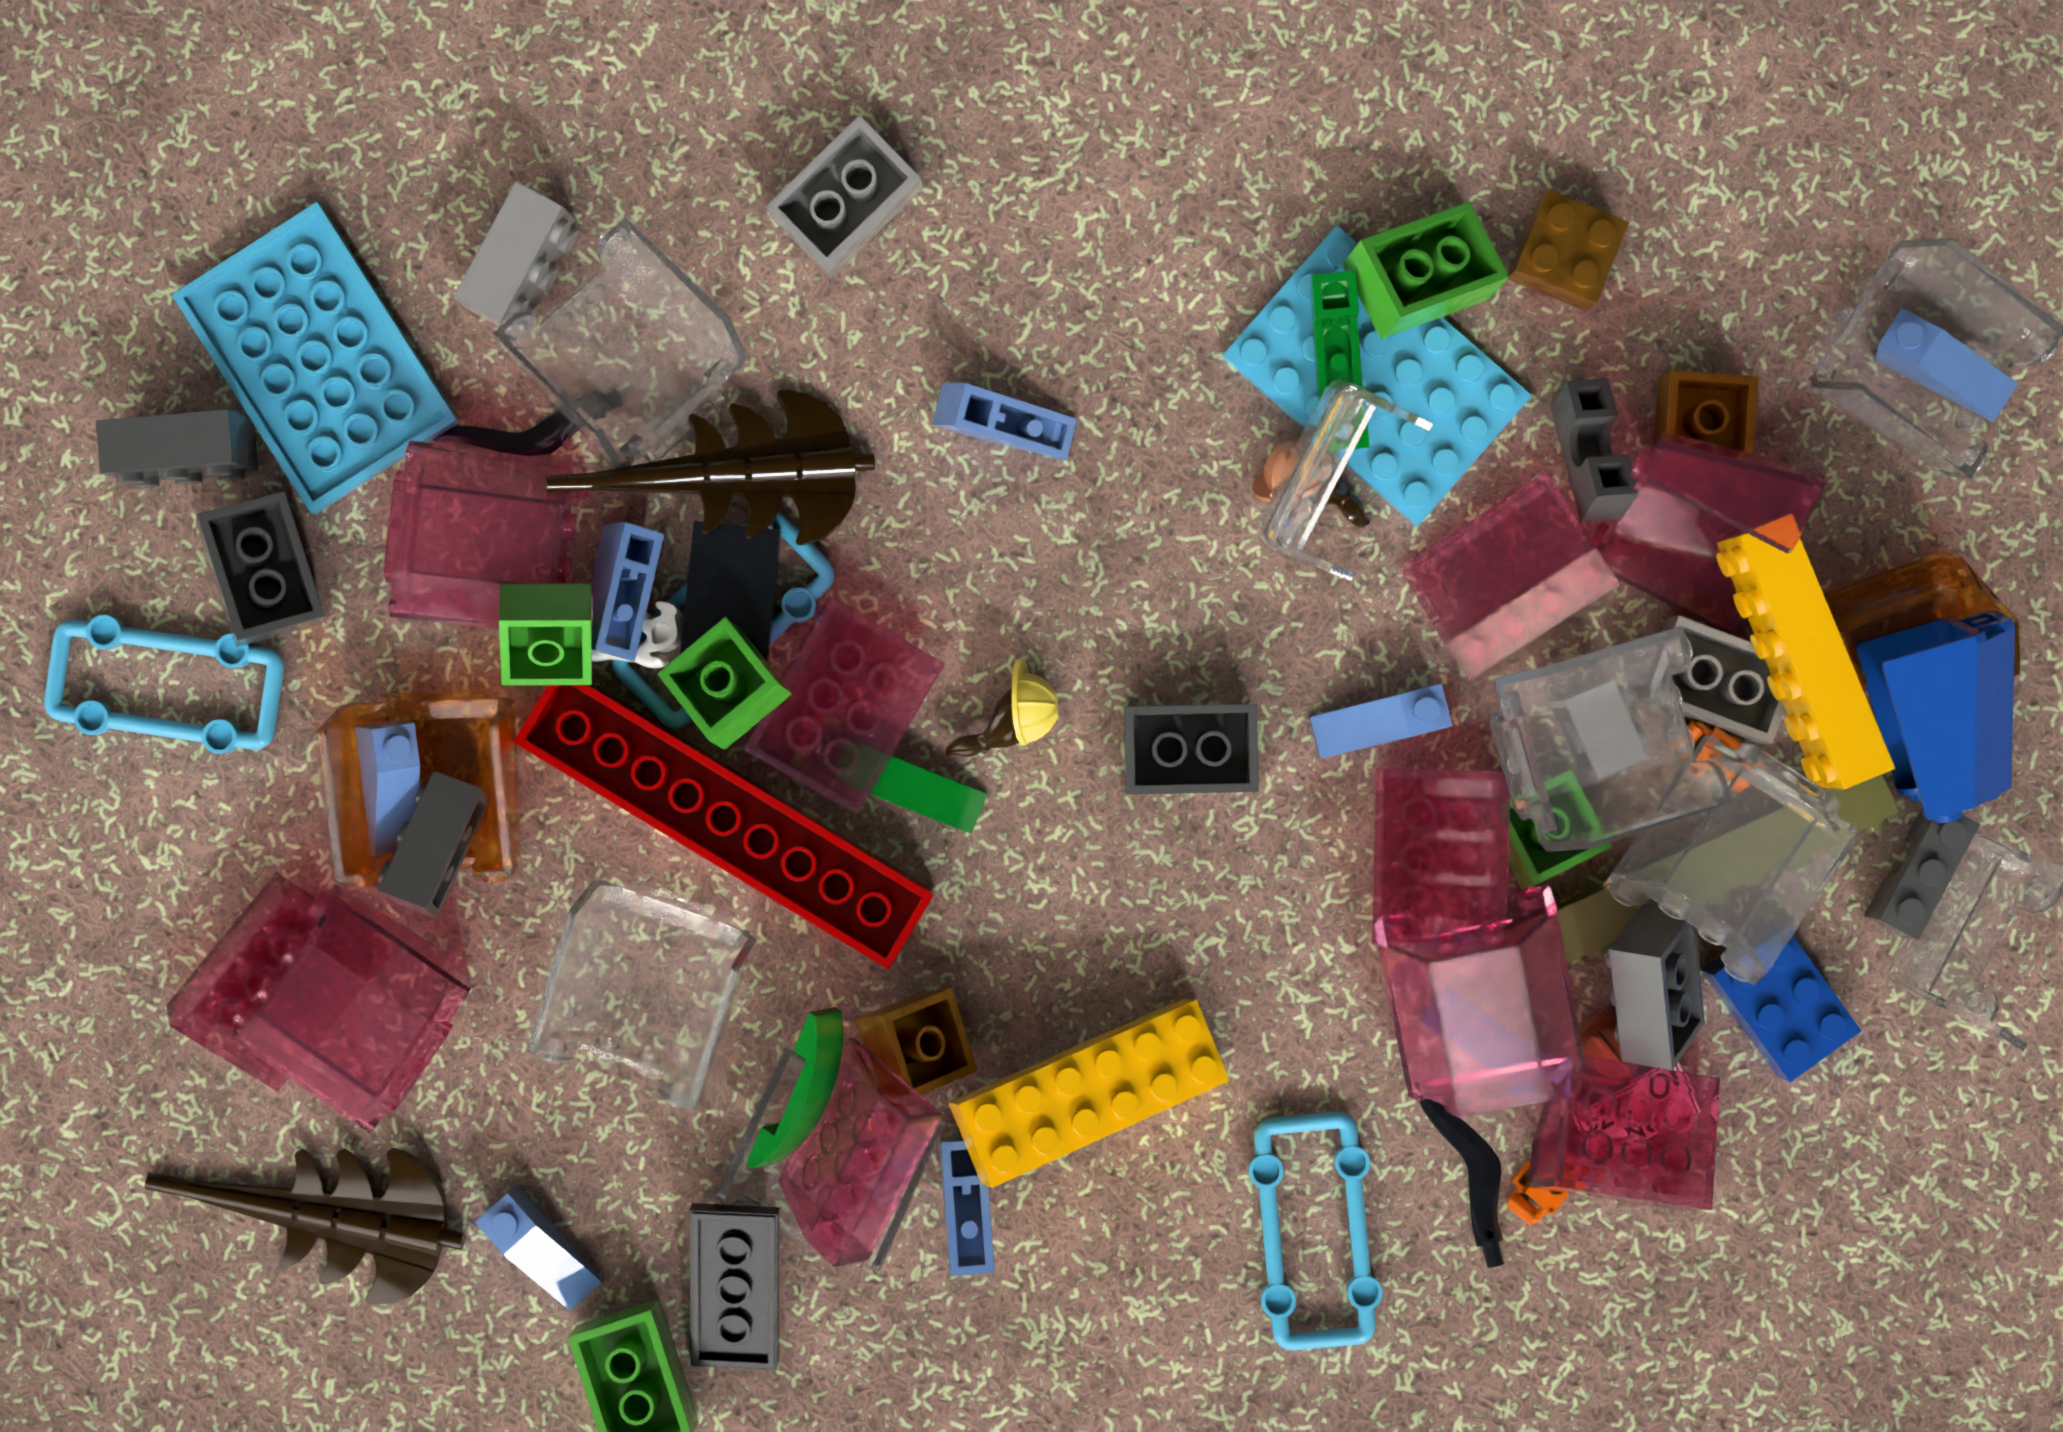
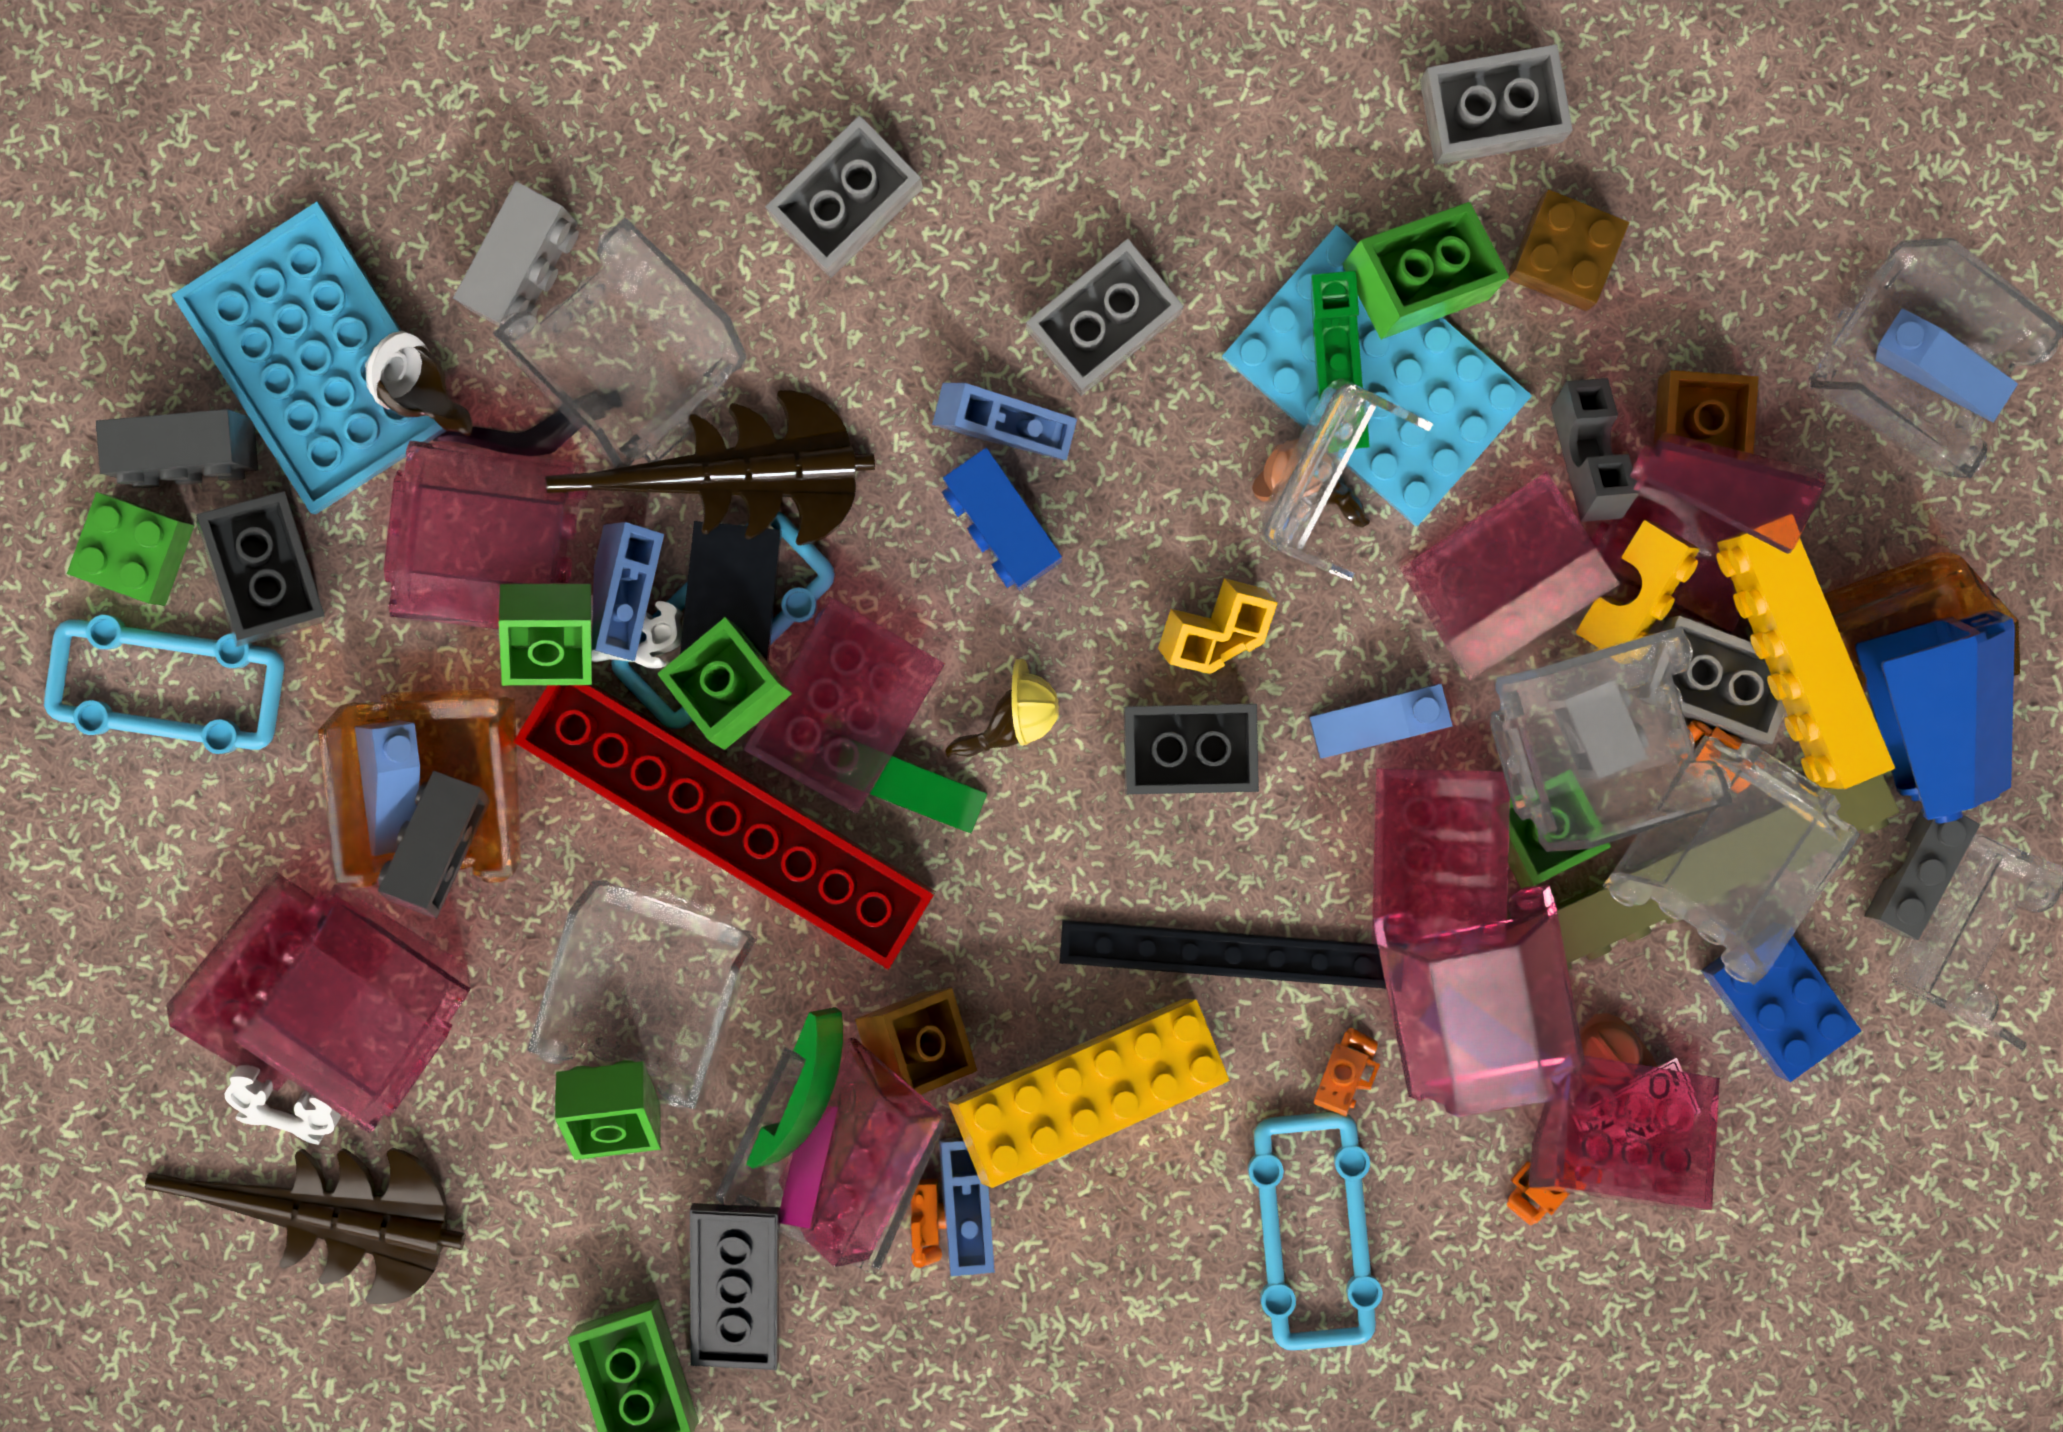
medium blue slope [475,1184,603,1310] -> none
black piece [1416,1081,1504,1268] -> none
dark grey brick [1606,904,1705,1071] -> none
none -> bright green brick [67,492,195,606]
none -> white helmet [225,1065,341,1145]
none -> piece [365,331,472,436]
none -> bright green brick [555,1060,661,1160]
none -> dark pink sticker [779,1106,838,1229]
none -> orange piece [910,1179,946,1268]
none -> blue brick [941,447,1062,592]
none -> light grey brick [1026,239,1184,396]
none -> black tile [1059,919,1408,990]
none -> yellow brick [1158,578,1278,674]
none -> orange piece [1314,1027,1380,1117]
none -> light grey brick [1420,44,1573,165]
none -> yellow arch [1575,520,1700,661]

